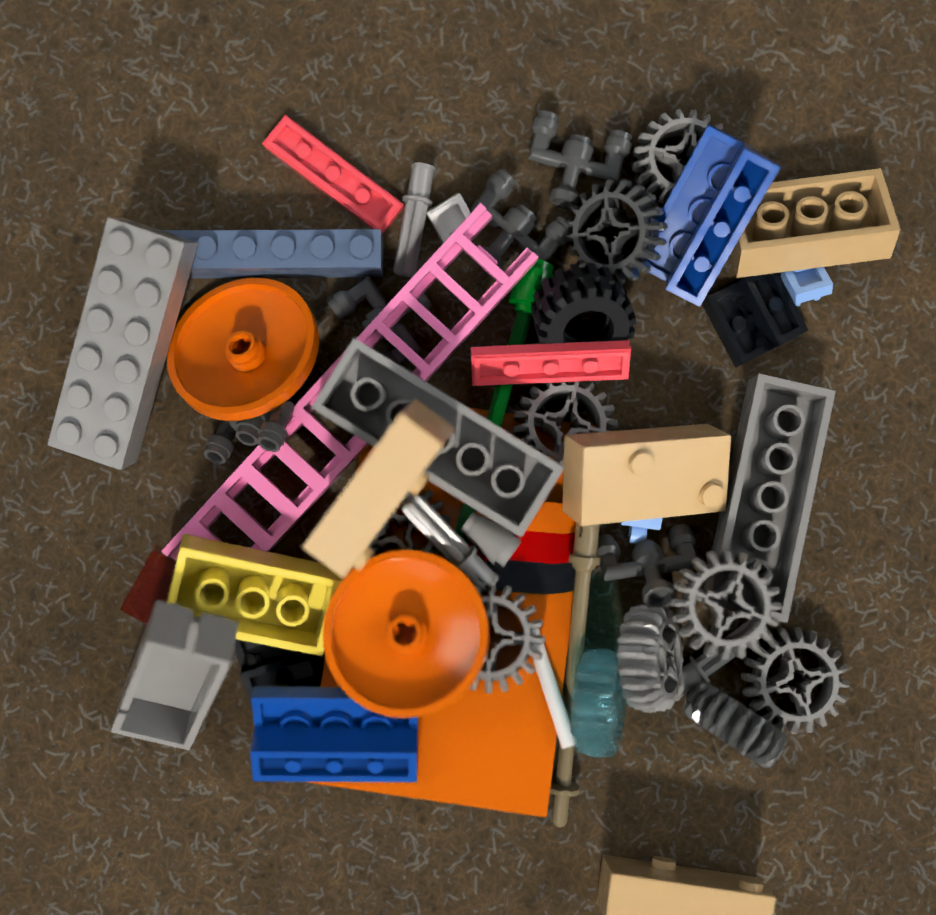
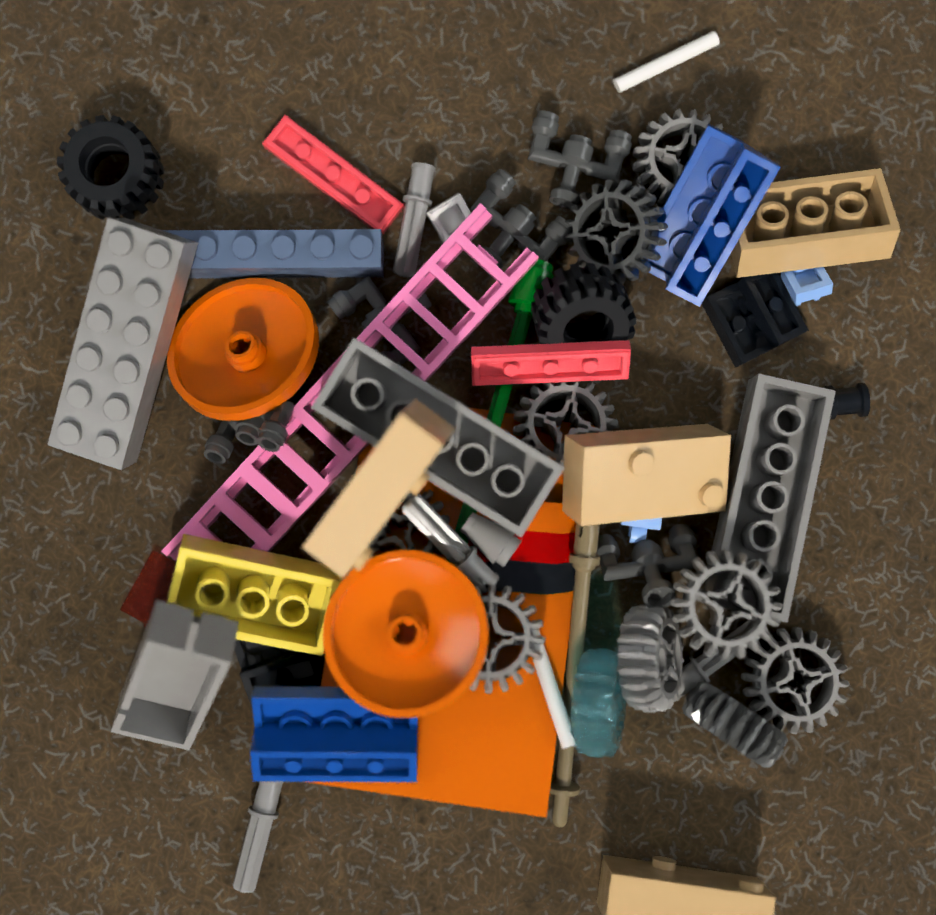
none -> black tyre [57,115,164,220]
none -> light grey axle [232,781,284,893]
none -> white bar [613,31,720,93]
none -> black bush [824,383,870,420]

